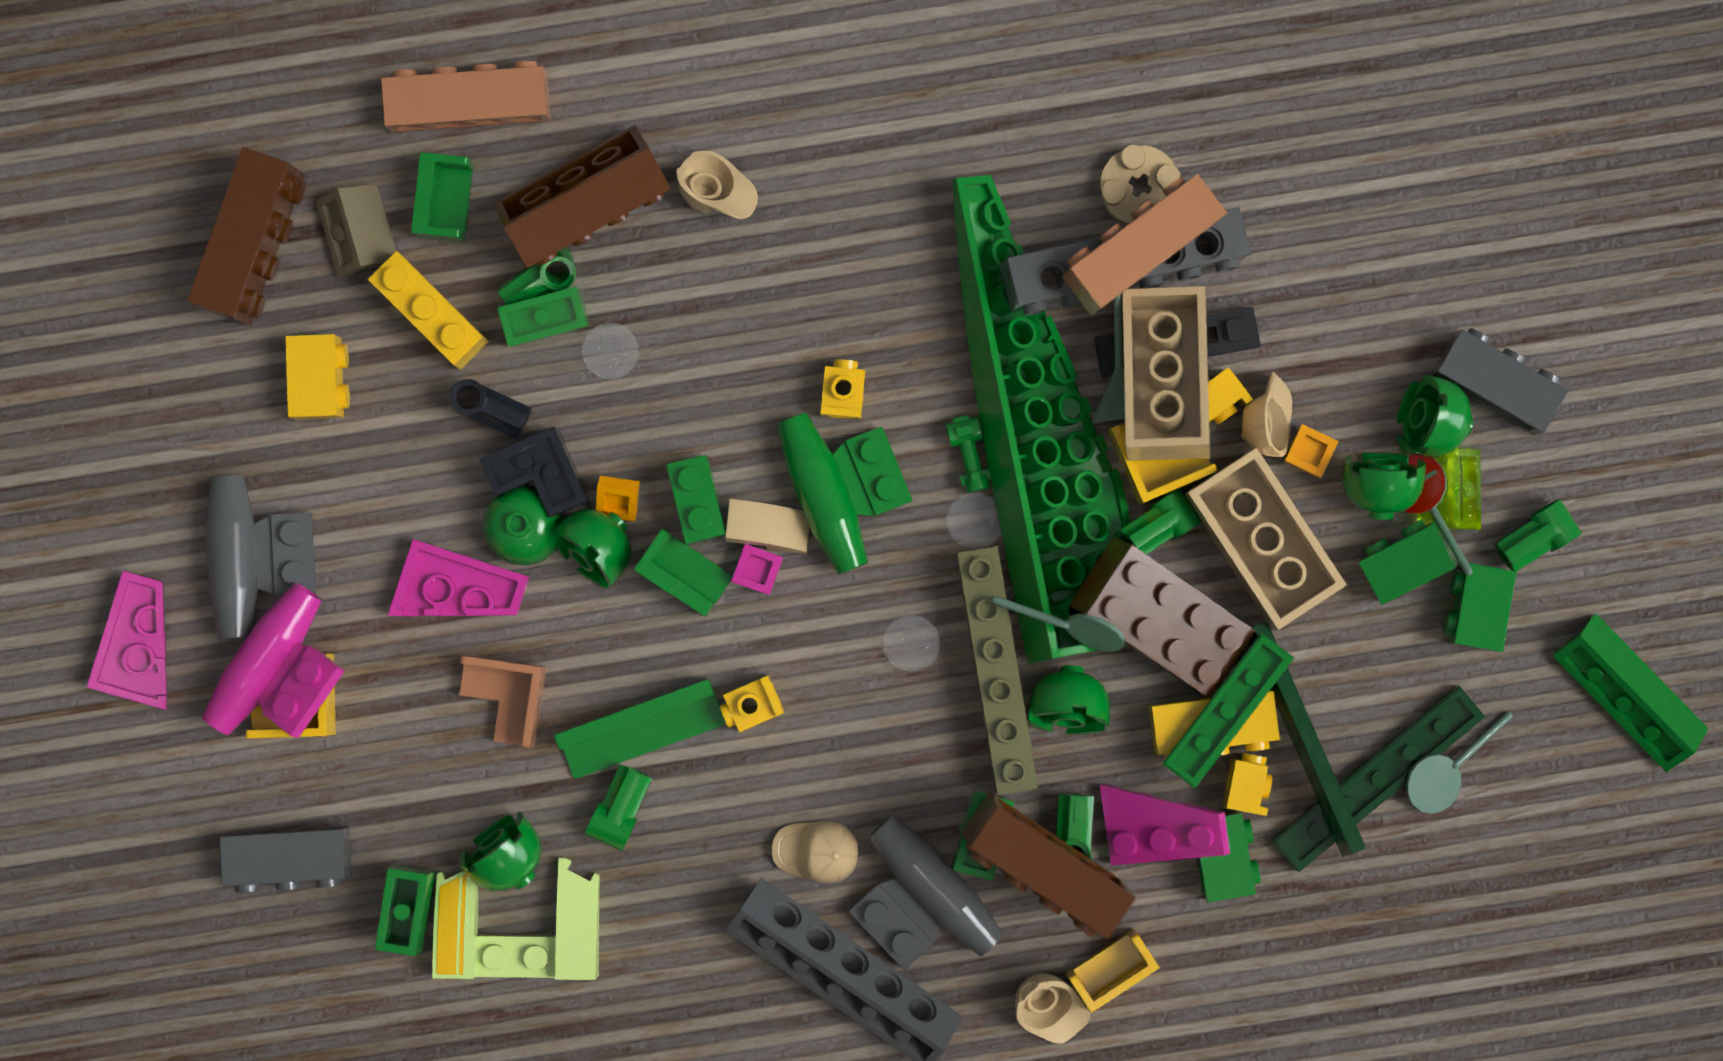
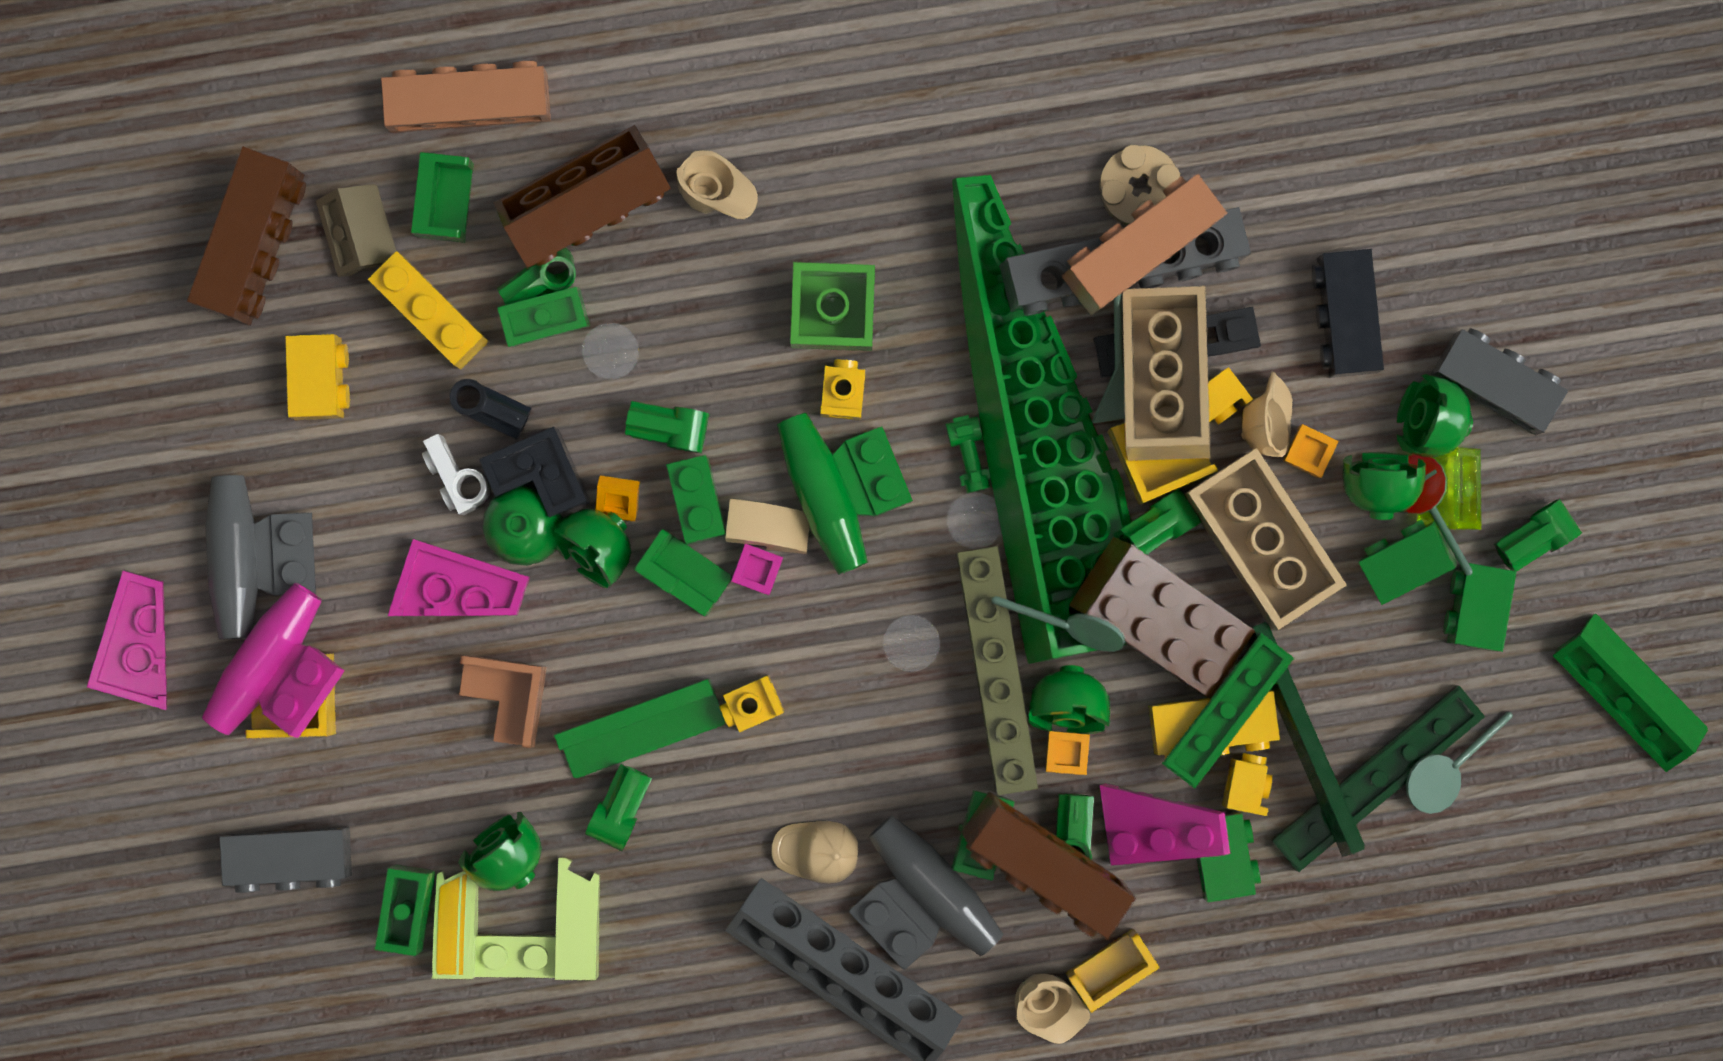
none -> white plate [422,434,491,515]
none -> green piece [625,401,710,453]
none -> bright green brick [790,262,875,351]
none -> light orange plate [1045,731,1090,775]
none -> black brick [1312,249,1384,378]

